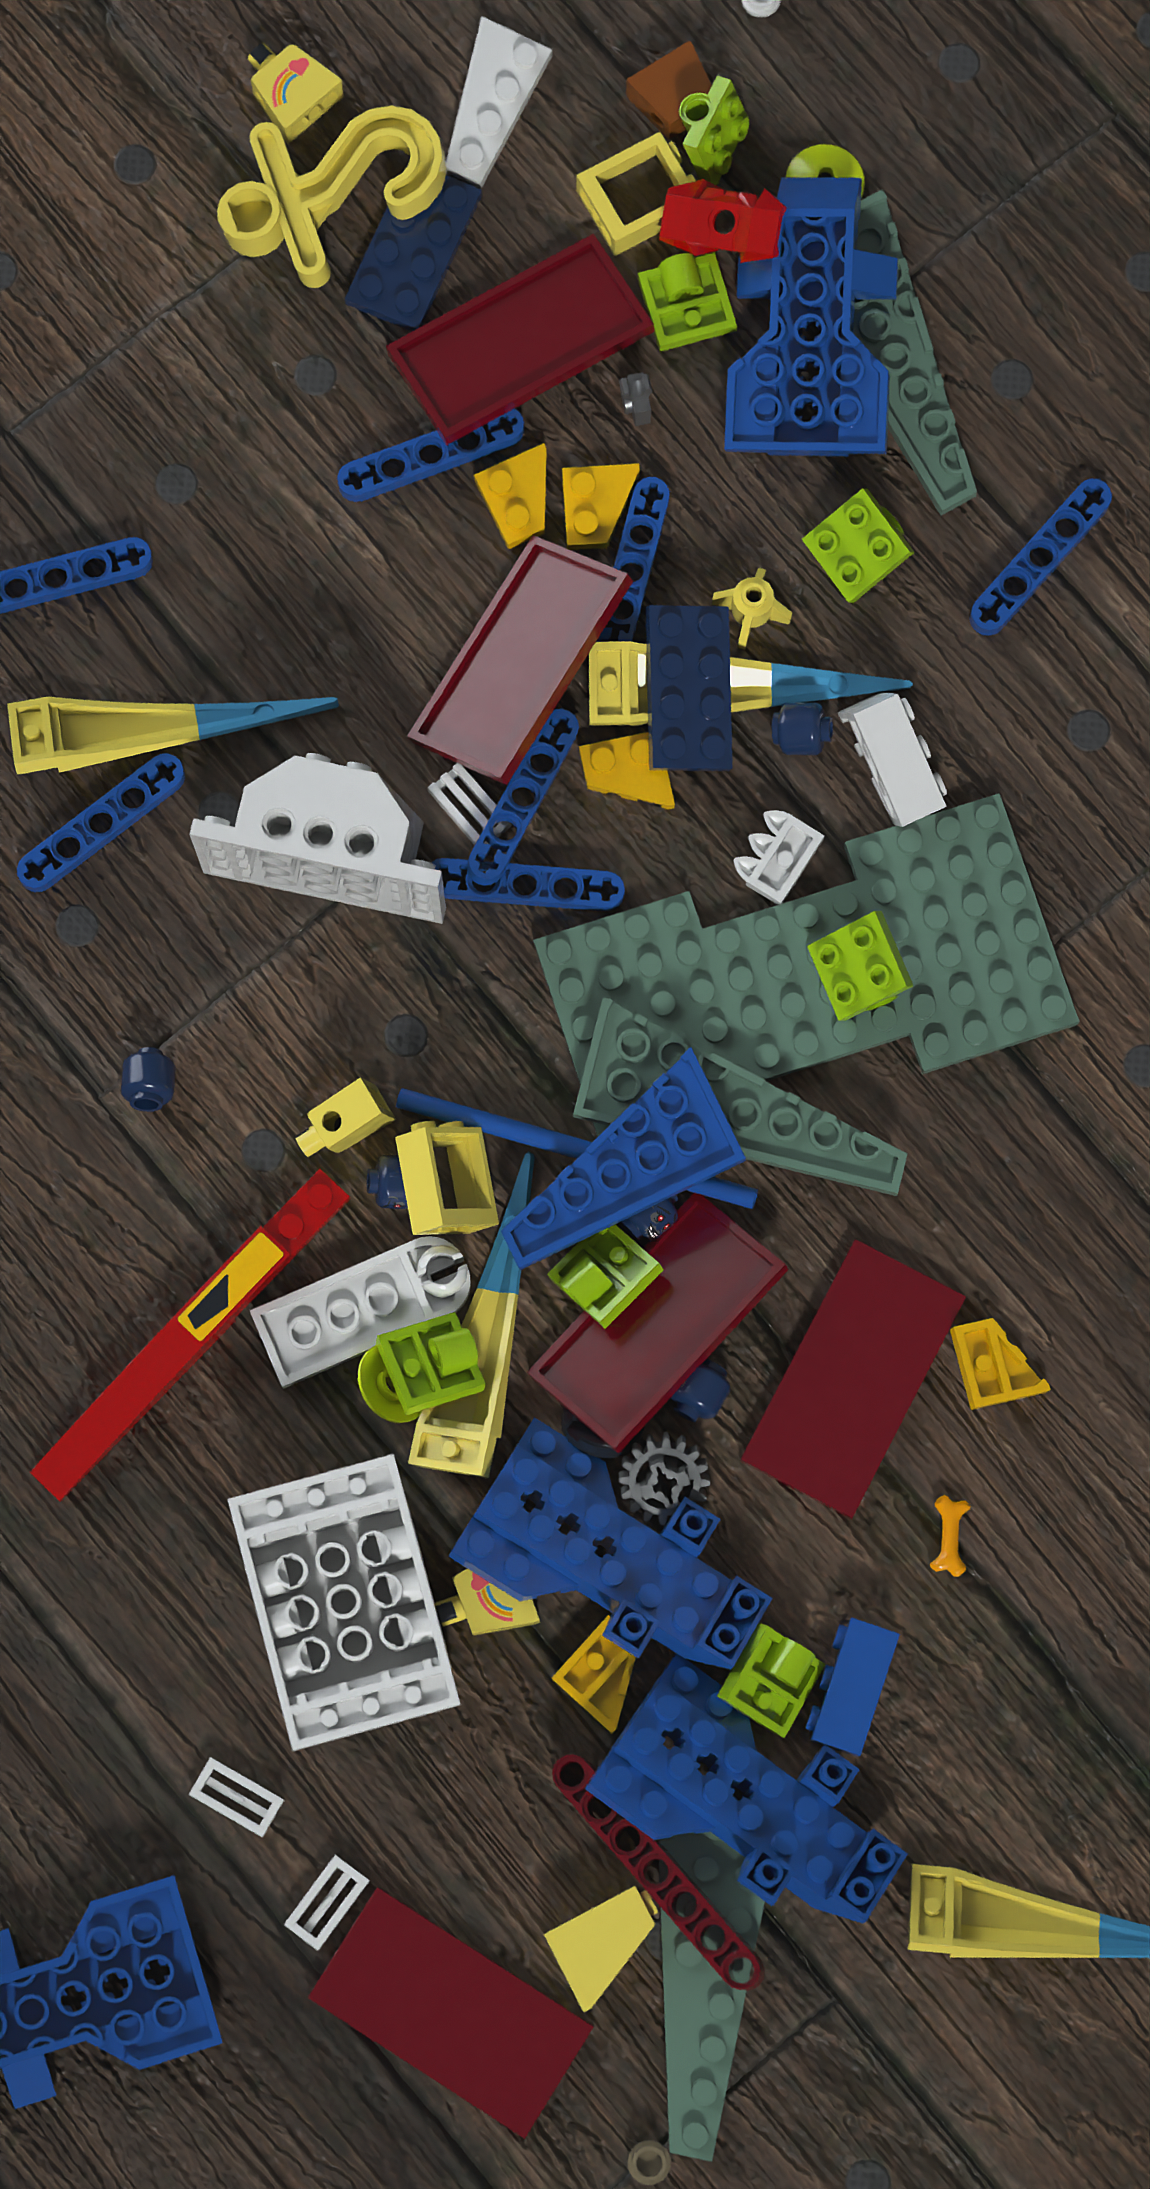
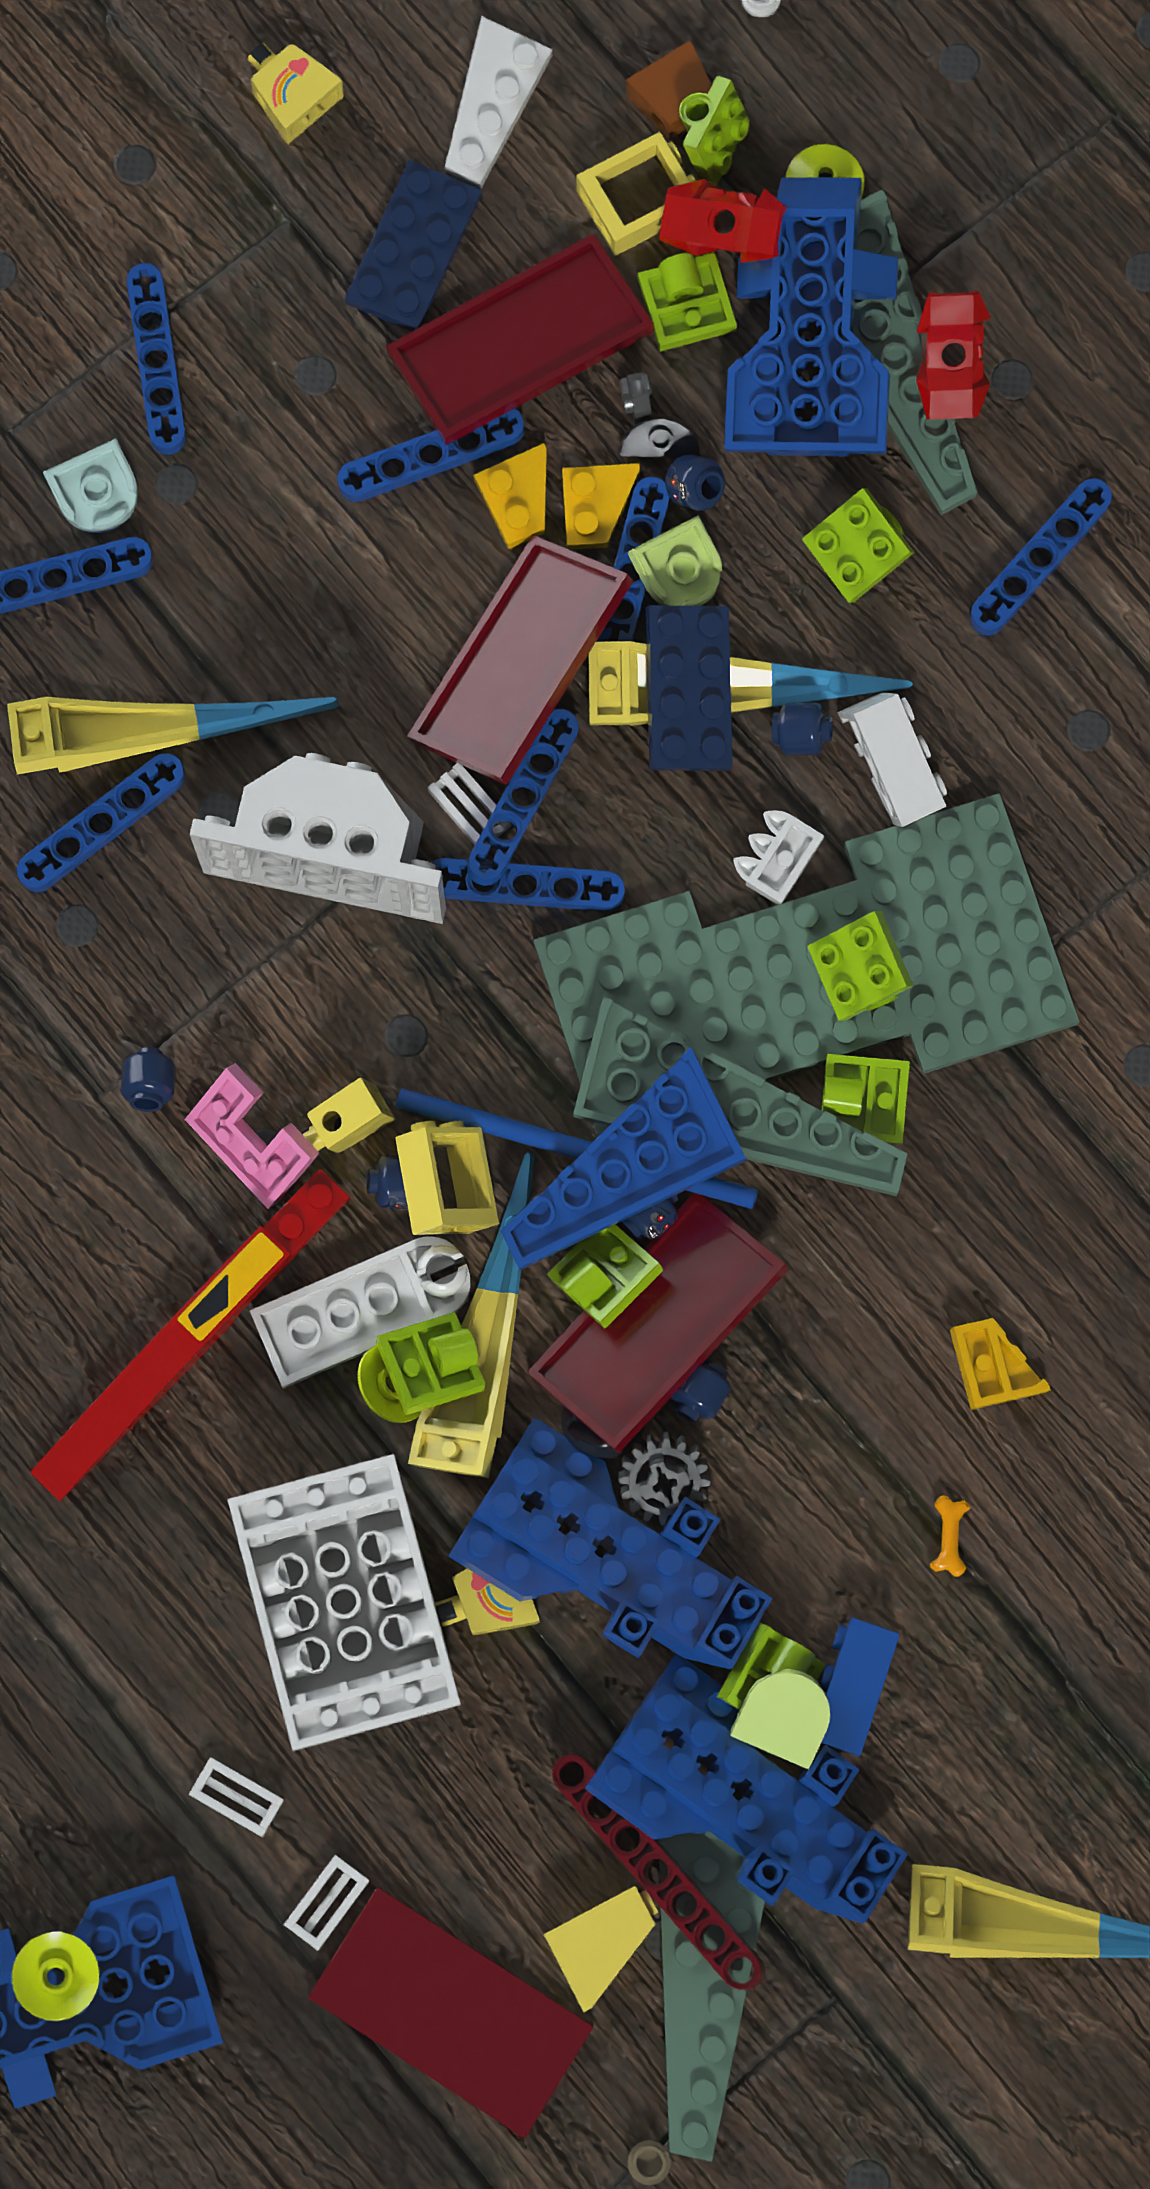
light yellow piece [217,105,447,288] -> none
yellow wing [551,1615,636,1734] -> none
yellow wing [579,732,675,810] -> none
light yellow brick [712,568,792,649] -> none
dark red tile [740,1239,966,1519] -> none
none -> neon yellow dish [12,1932,99,2021]
none -> light aqua tile [43,439,138,533]
none -> blue beam [127,263,186,455]
none -> bright pink plate [185,1063,319,1209]
none -> plate [620,414,701,457]
none -> yellowish green tile [627,516,722,606]
none -> dark blue head [665,454,725,511]
none -> yellowish green tile [730,1669,830,1770]
none -> lime plate [821,1054,910,1144]
none -> red piece [916,290,991,420]

